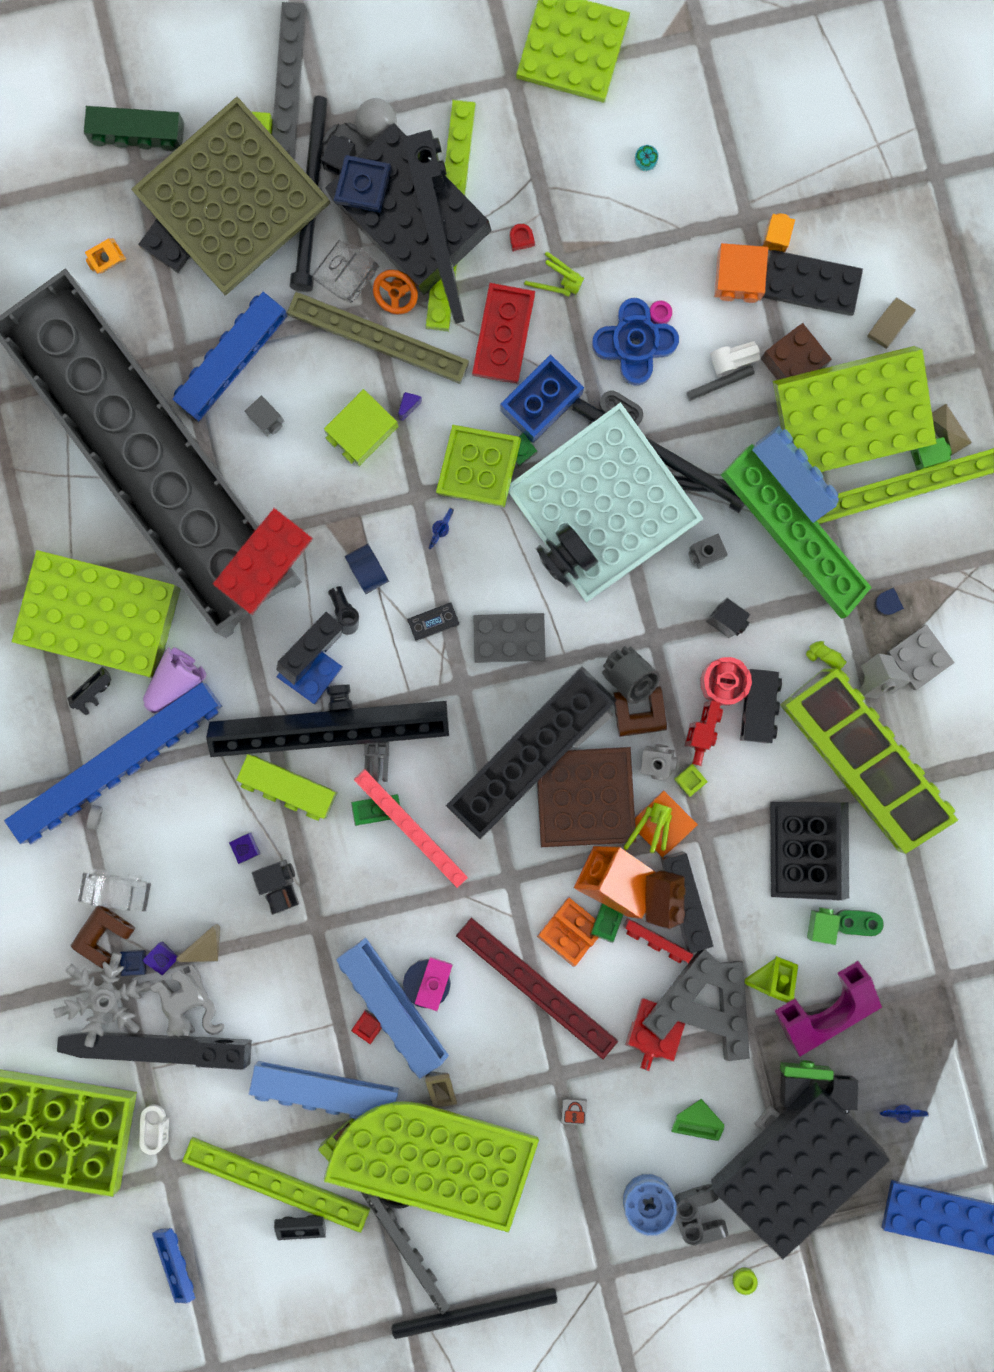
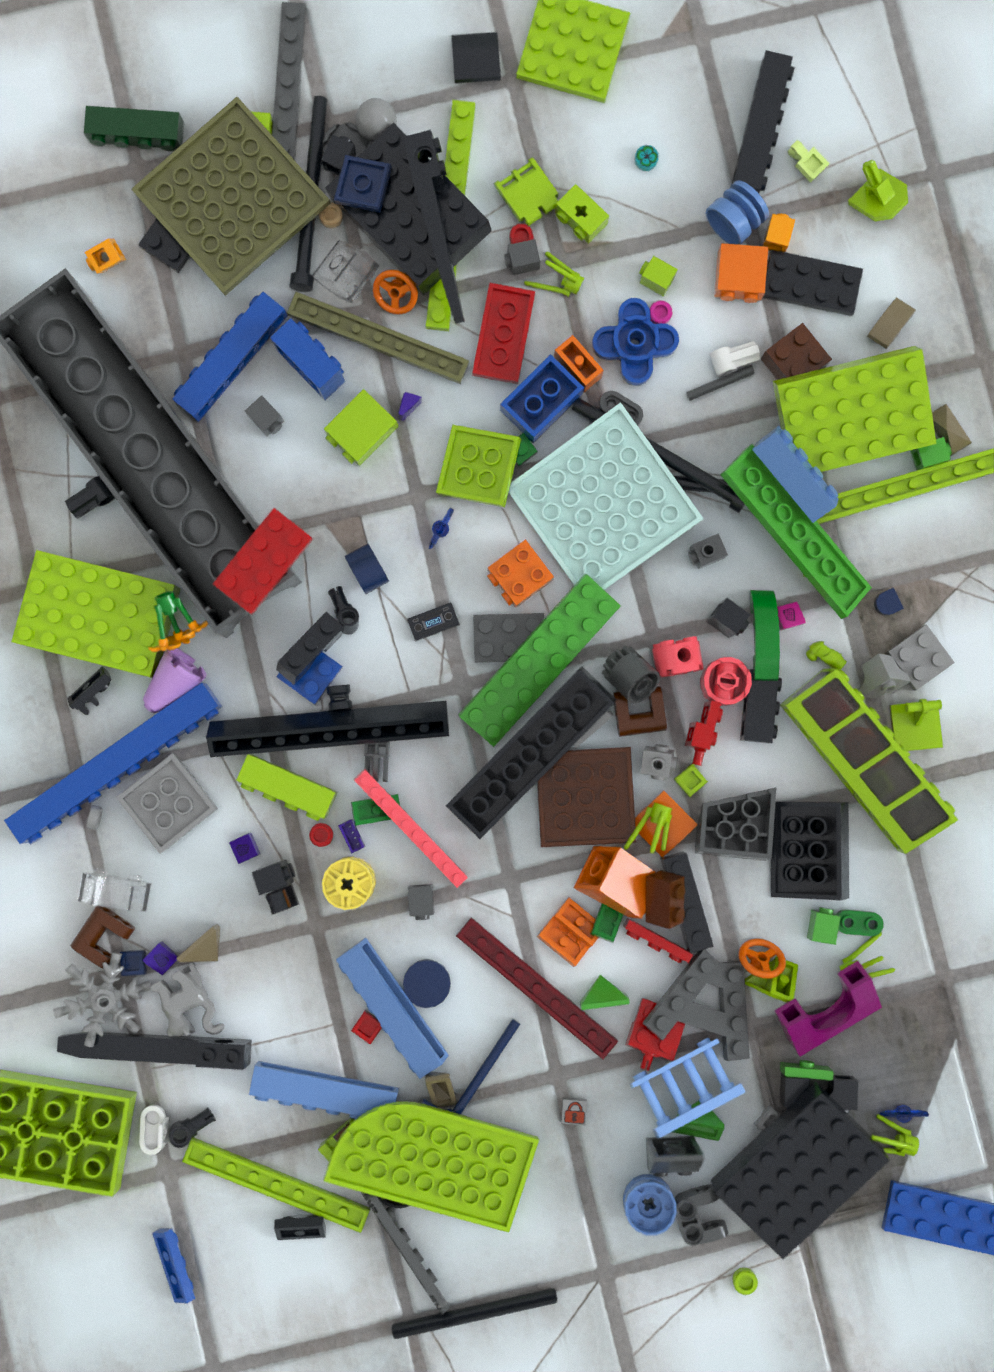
dark pink plate [415,956,453,1011] -> none
black wheel [536,523,599,587] -> none
none -> black piece [65,476,115,519]
none -> light grey plate [116,753,218,854]
none -> plant [148,591,209,652]
none -> black pin [169,1107,216,1148]
none -> blue brick [270,318,345,400]
none -> red plate [309,823,334,847]
none -> tan tile [319,203,343,228]
none -> light yellow wheel [322,856,376,910]
none -> dark purple piece [338,819,366,854]
none -> dark grey brick [408,884,435,920]
none -> dark blue bar [420,1019,520,1115]
none -> black slope [451,32,501,84]
none -> bright green plate [458,574,621,747]
none -> orange brick [487,539,554,608]
none -> lime plate [494,157,558,226]
none -> dark grey brick [504,239,540,275]
none -> orange brick [554,335,604,392]
none -> lime brick [555,184,609,244]
none -> bright green slope [580,975,630,1010]
none -> light blue fence [630,1037,746,1138]
none -> lime brick [639,255,678,297]
none -> dark grey slope [646,1136,704,1177]
none -> coral brick [652,636,704,677]
none -> dark grey wedge [695,787,776,861]
none -> medium blue wheel [705,180,769,245]
none -> black brick [732,50,795,193]
none -> orange piece [738,939,786,979]
none -> green slope [750,590,780,681]
none -> dark pink slope [777,602,806,631]
none -> yellowish green plate [787,140,830,183]
none -> lime plant [839,932,895,978]
none -> lime piece [848,160,908,221]
none -> lime plant [871,1114,919,1157]
none -> lime plate [889,699,943,751]

